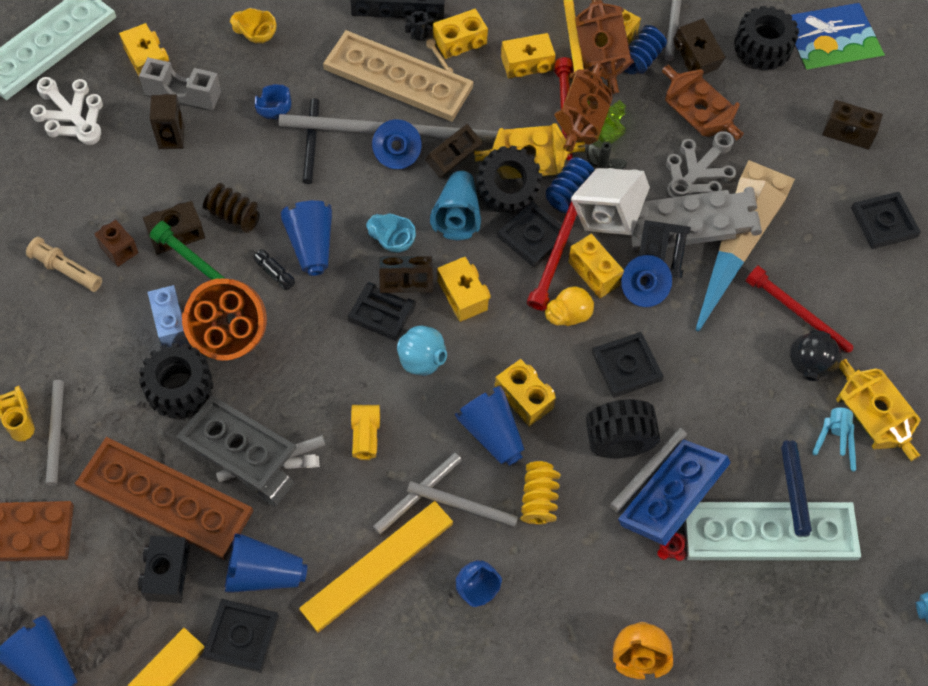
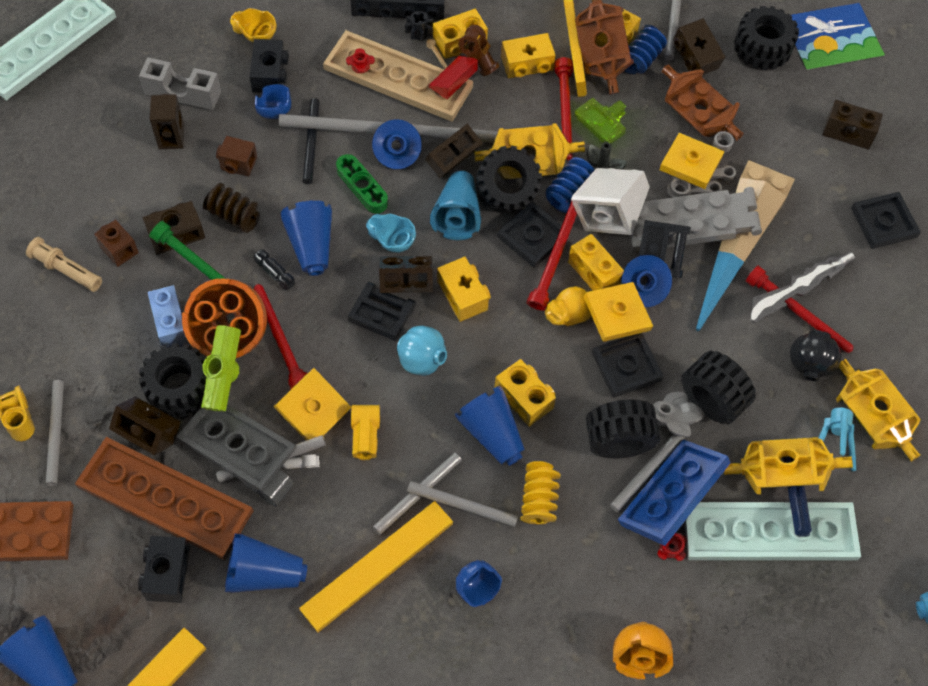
white plant [31,77,103,145] -> none
yellow brick [119,23,169,76] -> none
black plate [202,599,279,673] -> none
dark orange plate [554,64,613,152] -> none
none -> dark brown brick [109,396,181,455]
none -> lime piece [201,325,241,412]
none -> reddish brown brick [216,136,257,177]
none -> black brick [249,39,289,93]
none -> red piece [253,284,307,389]
none -> yellow plate [273,368,352,440]
none -> green beam [336,154,388,214]
none -> red plate [346,48,375,73]
none -> red slope [428,56,478,100]
none -> reddish brown connector [459,25,500,77]
none -> yellow plate [584,282,653,342]
none -> light grey plate [653,392,705,437]
none -> yellow plate [659,133,725,189]
none -> black tyre [681,350,756,425]
none -> yellow plate [724,437,853,494]
none -> flat silver sword [751,252,855,323]

